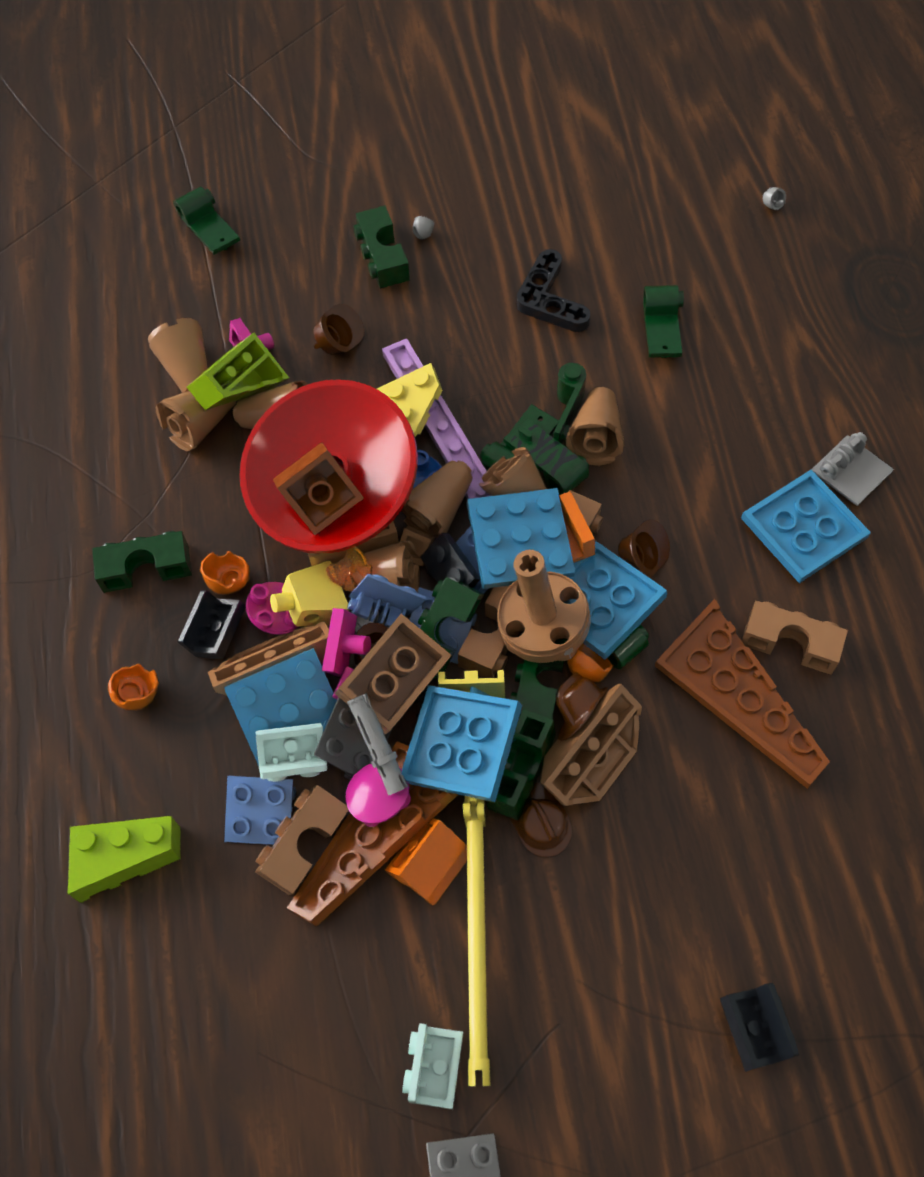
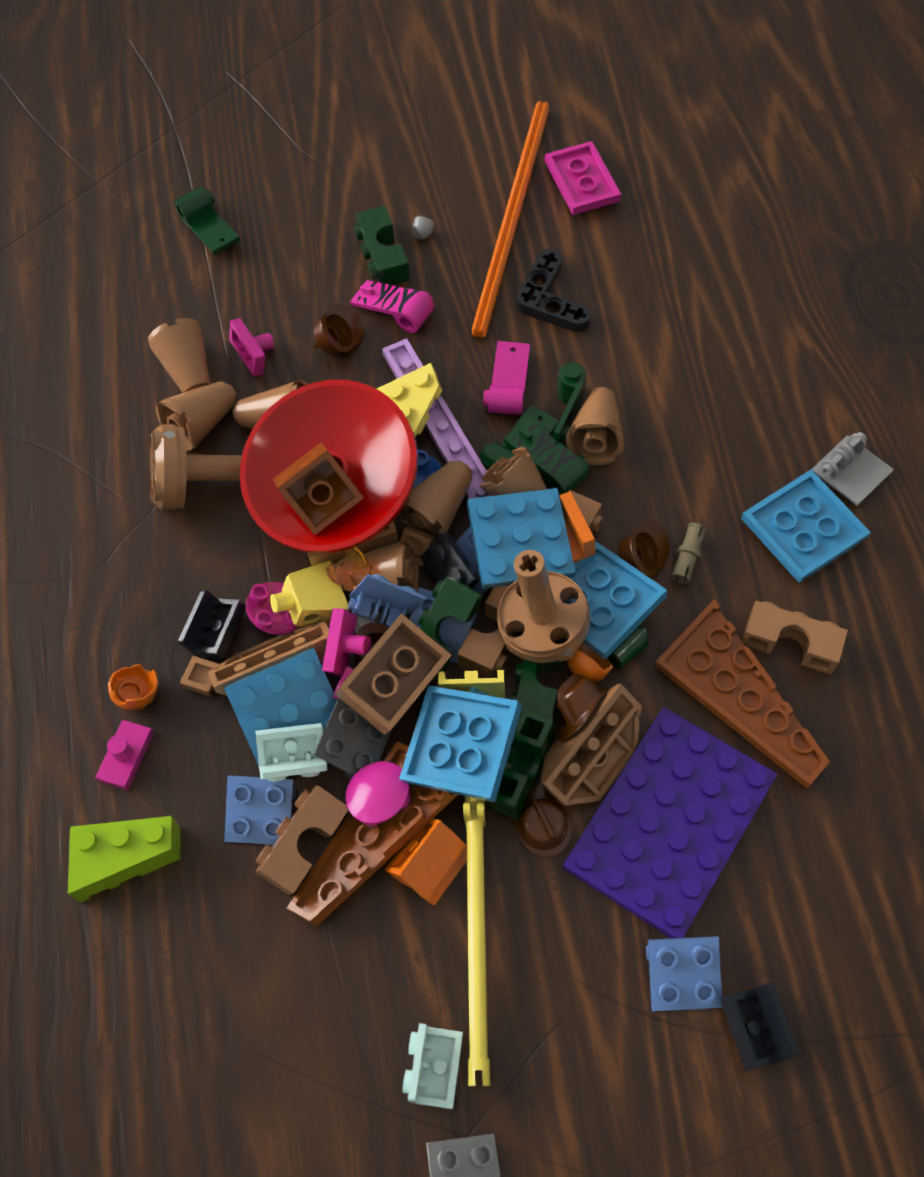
dark green arch [92,531,192,593] -> none
lime wedge [187,333,289,410] -> none
orange hair [200,551,250,595] -> none
light grey pin [347,693,408,795] -> none
dark green door [643,285,684,358] -> none
light grey hinge [763,187,786,210] -> none
none -> dark pink tile [95,720,154,791]
none -> medium nougat piece [150,424,242,510]
none -> medium nougat plate [180,656,221,697]
none -> dark pink door [350,280,435,333]
none -> orange axle [472,101,549,338]
none -> dark pink door [483,341,530,416]
none -> dark pink plate [545,141,621,215]
none -> dark purple plate [562,707,777,939]
none -> medium blue hinge [646,936,722,1011]
none -> dark tan pin [671,523,707,584]

